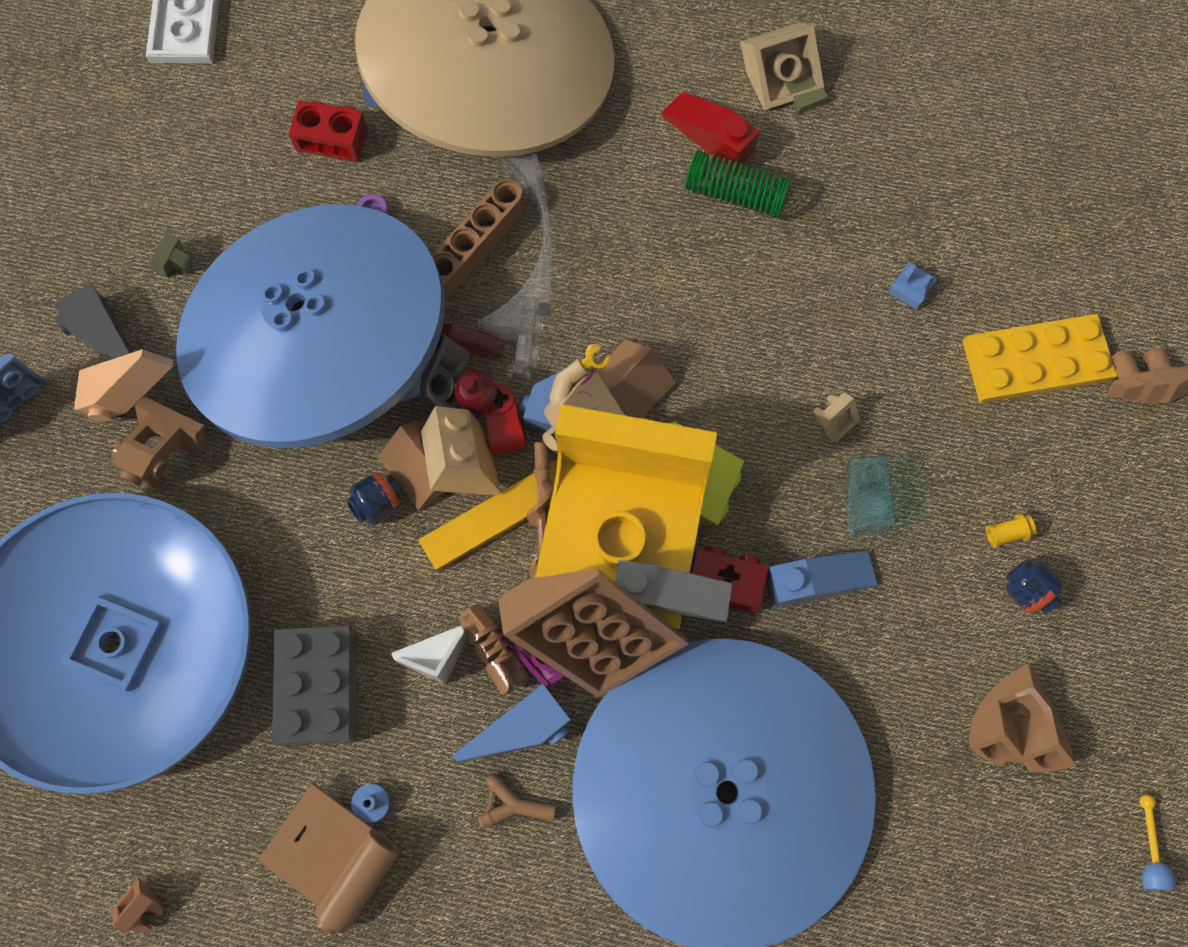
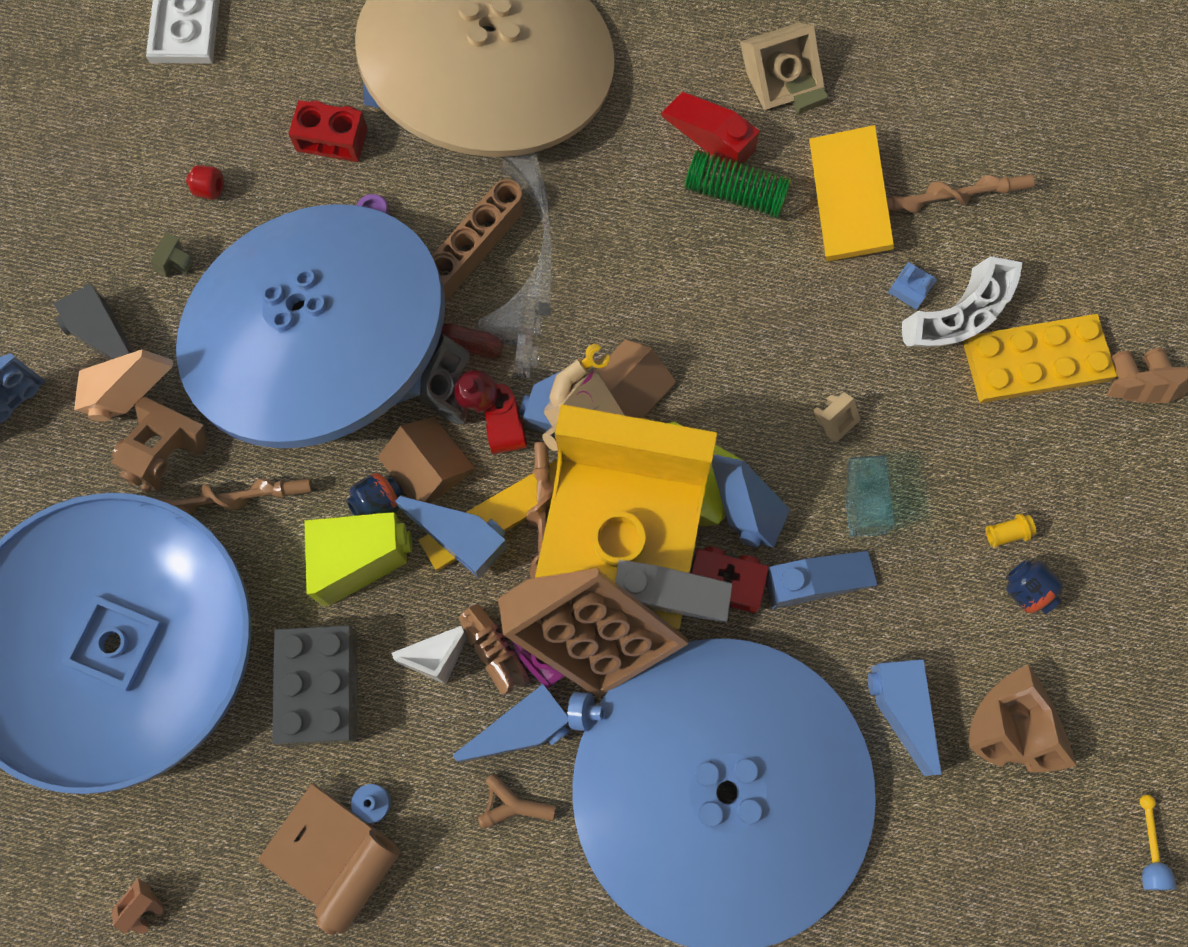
tan slope [421,406,500,496] -> none
none -> medium nougat piece [159,478,313,515]
none -> red piece [186,164,224,200]
none -> neon yellow slope [304,512,412,606]
none -> medium blue slope [395,496,508,579]
none -> medium blue tile [568,692,605,731]
none -> medium blue slope [712,454,790,548]
none -> yellow tile [809,125,894,261]
none -> medium blue slope [868,660,941,776]
none -> medium nougat piece [886,174,1035,213]
none -> white brick [902,256,1022,348]

